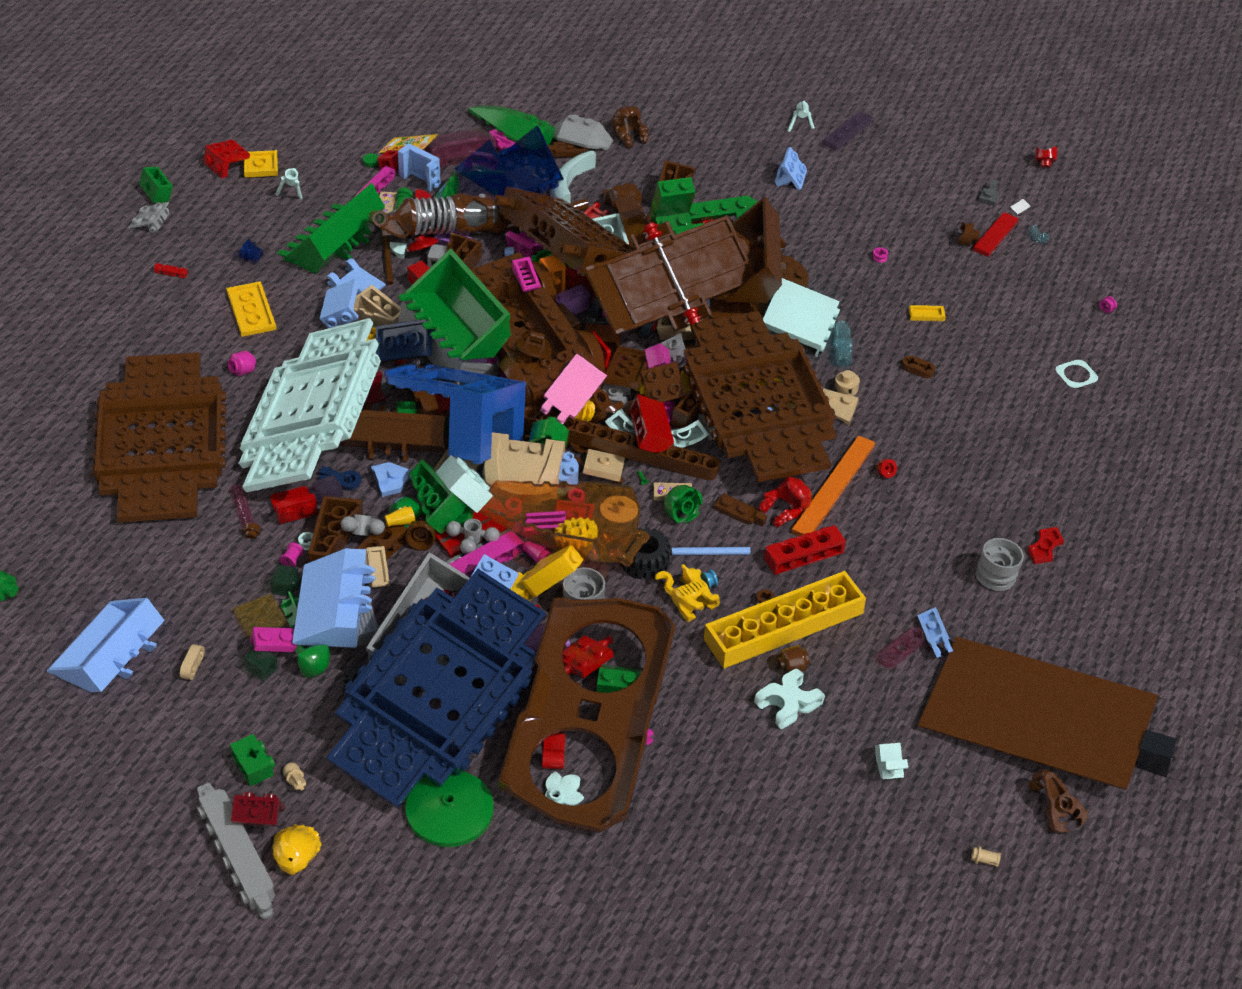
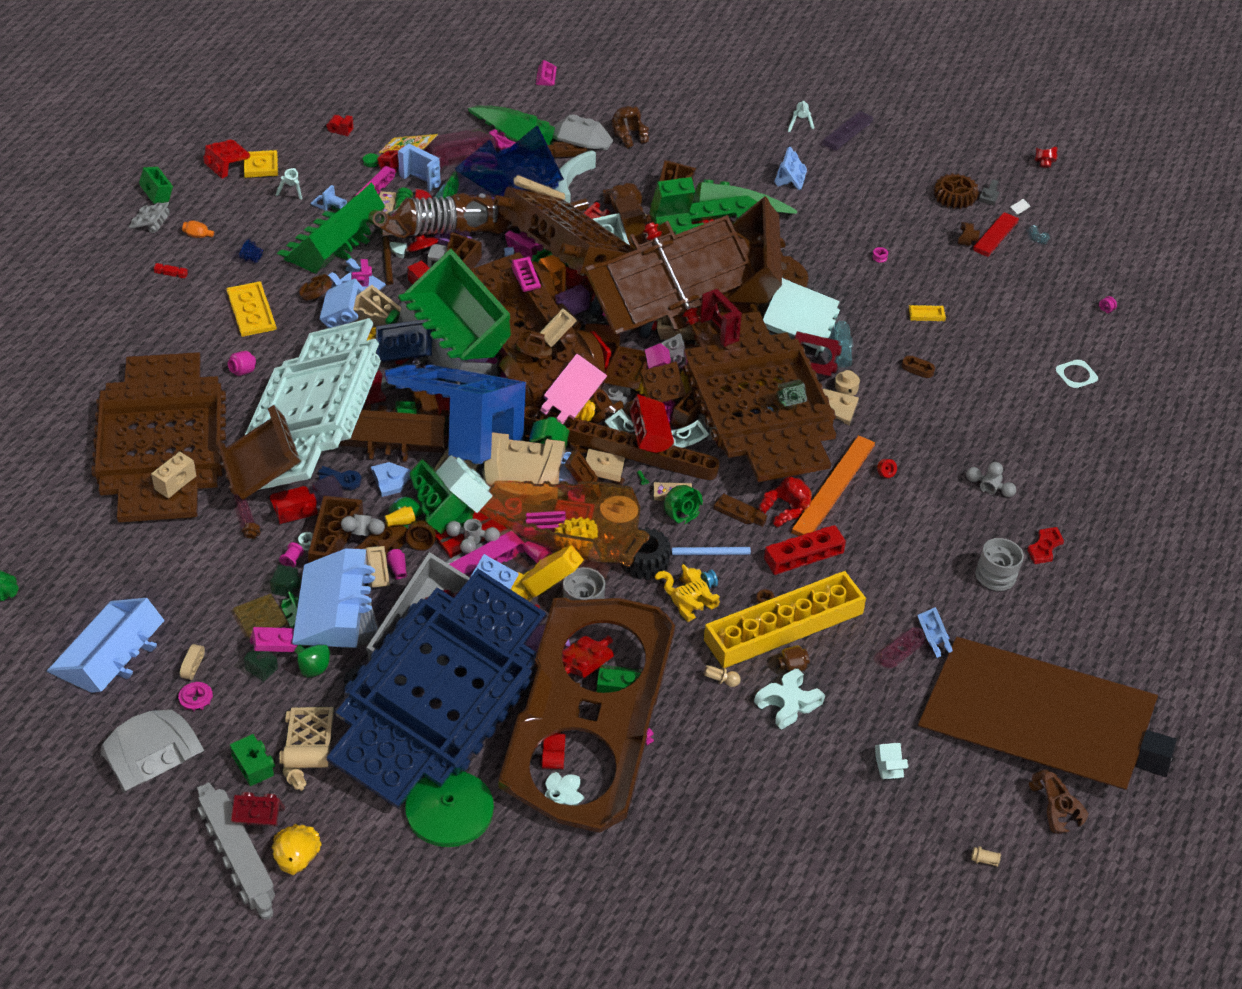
none -> light grey piece [100,710,204,793]
none -> tan brick [151,452,196,498]
none -> dark pink gear [178,682,213,711]
none -> orange plant [182,220,214,238]
none -> reddish brown panel [217,405,301,500]
none -> tan piece [280,707,334,768]
none -> reddish brown tile [299,274,333,300]
none -> light blue bracket [311,185,347,211]
none -> red leg [326,115,354,136]
none -> dark pink bracket [351,259,372,287]
none -> green tile [385,309,400,325]
none -> dark pink cone [386,549,407,580]
none -> tan axle [513,175,565,200]
none -> dark pink slope [536,60,557,86]
none -> tan tile [540,309,576,347]
none -> reddish brown hinge [564,450,603,497]
none -> green wedge [693,179,797,214]
none -> dark red panel [700,289,742,347]
none -> tan axle [703,665,741,687]
none -> clear green brick [776,379,807,407]
none -> dark red panel [795,331,842,377]
none -> reddish brown gear [934,173,979,210]
none -> light grey piece [966,462,1016,497]

